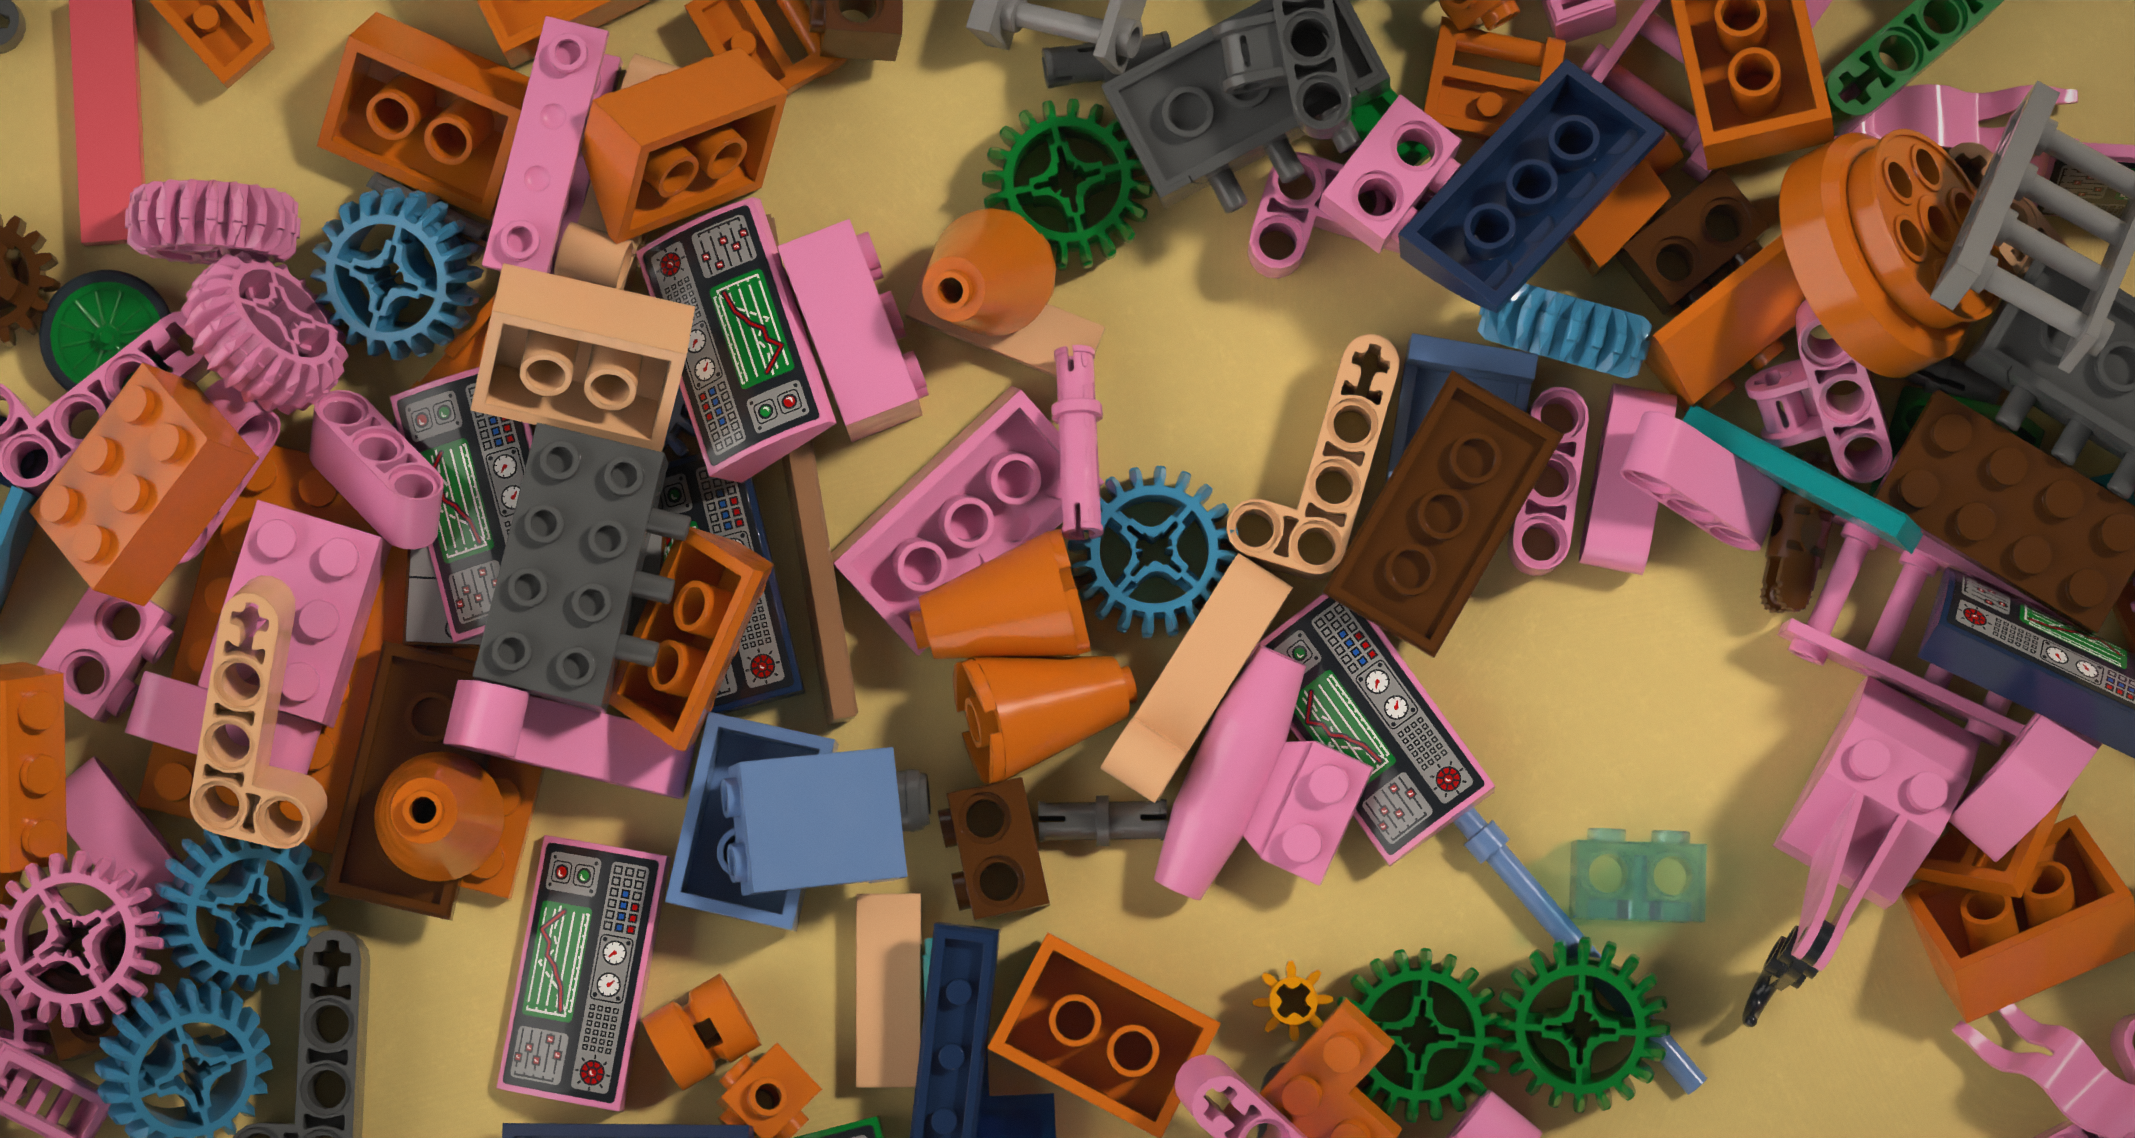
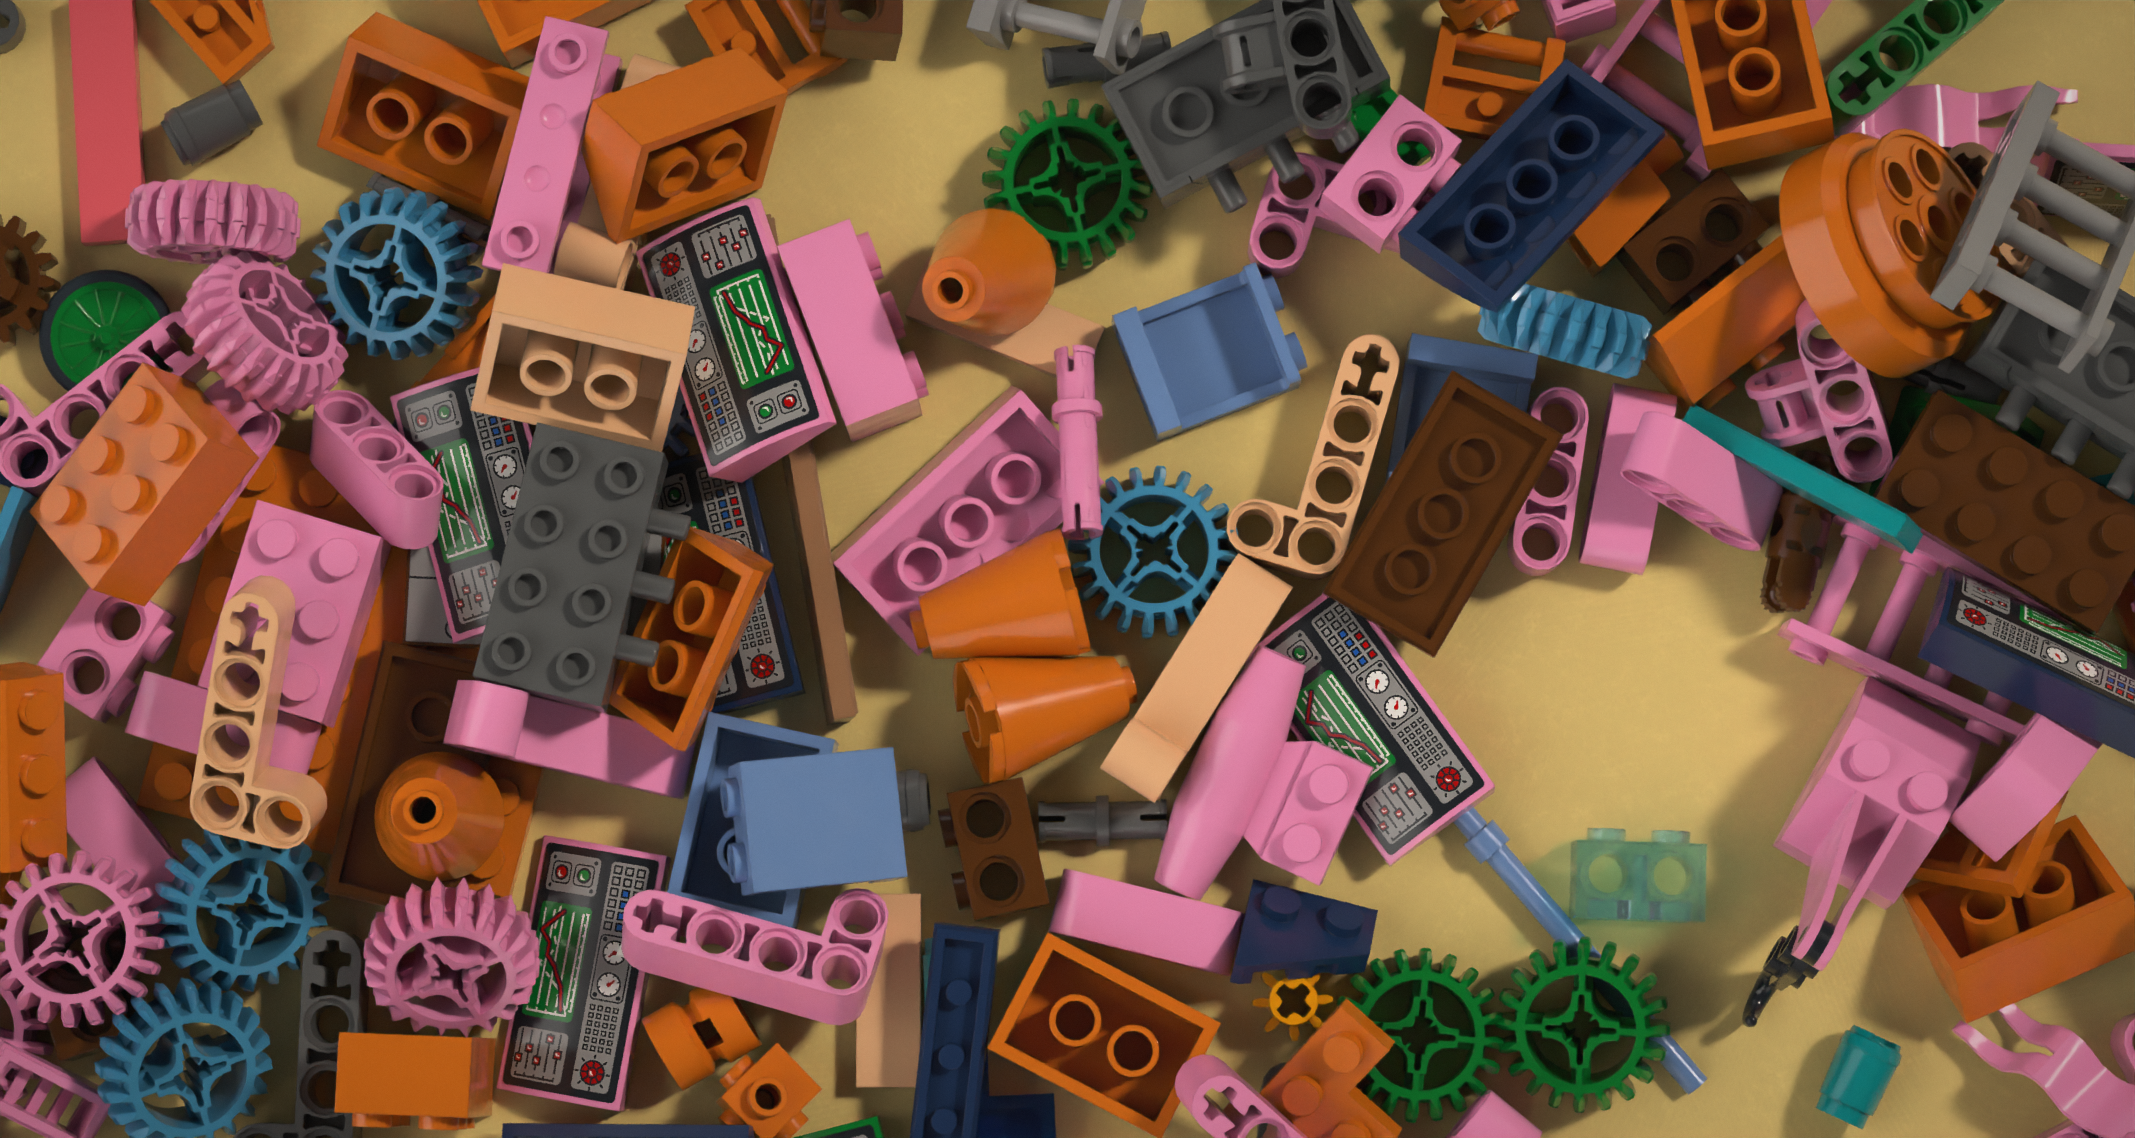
none -> dark grey piece [160,80,263,166]
none -> orange brick [334,1032,496,1130]
none -> bright pink gear [363,877,540,1037]
none -> bright pink beam [621,888,888,1025]
none -> bright pink beam [1049,869,1245,976]
none -> medium blue panel [1112,262,1307,442]
none -> dark blue wing [1230,879,1378,984]
none -> teal piece [1815,1025,1902,1130]

